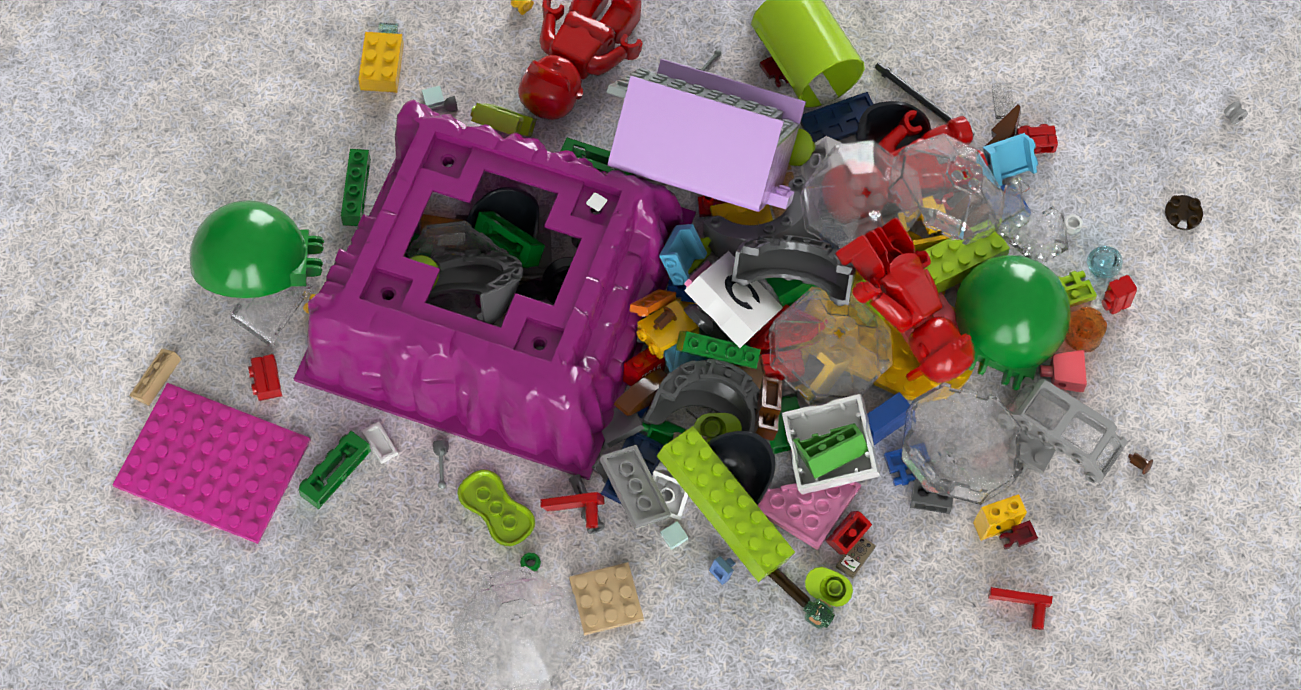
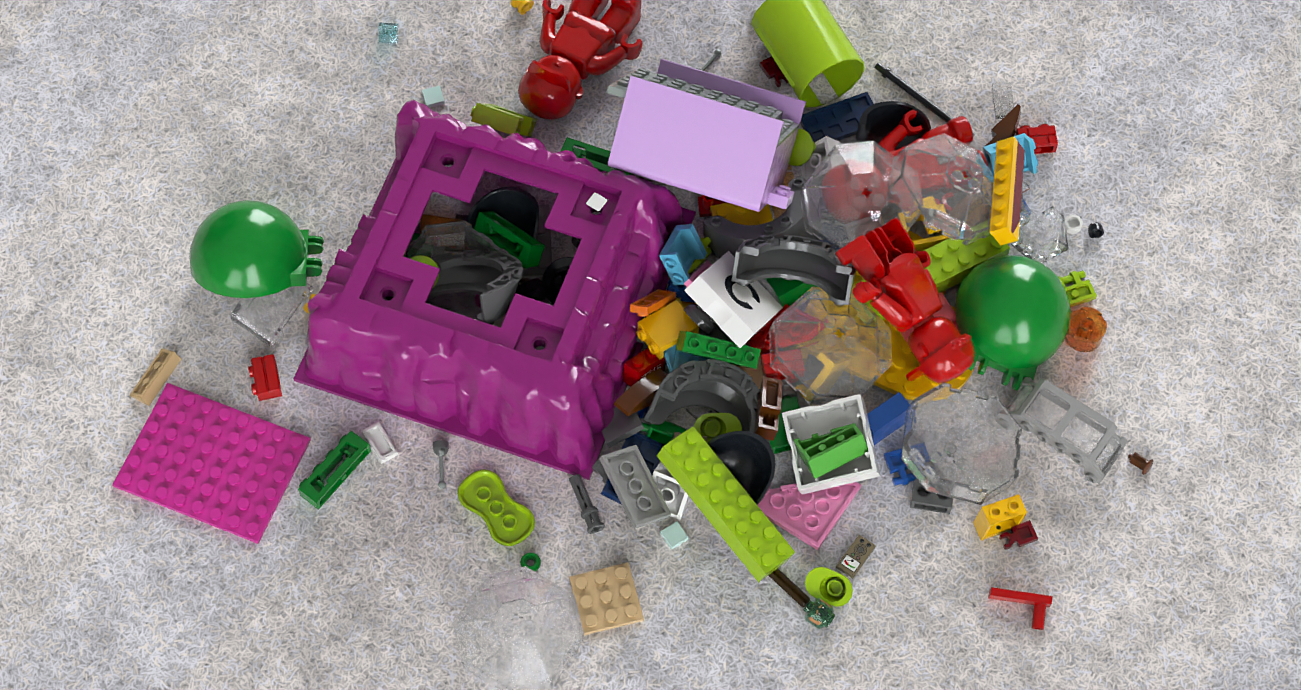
green brick [341,149,371,226] -> none
yellow brick [358,32,404,93] -> none
dark grey hinge [429,96,458,112] -> none
red piece [540,492,605,528] -> none
reddish brown piece [653,307,677,330] -> none
medium blue tile [709,556,736,585] -> none
red brick [825,511,872,555] -> none
light grey plate [1007,418,1056,477] -> none
coral torso [1040,350,1087,392] -> none
clear light blue hat [1086,245,1123,279] -> none
red brick [1102,275,1137,314] -> none
dark brown dish [1165,195,1203,230] -> none
light grey wheel [1224,101,1248,124] -> none
none -> yellow brick [990,137,1025,246]
none -> black hinge [1088,222,1104,238]

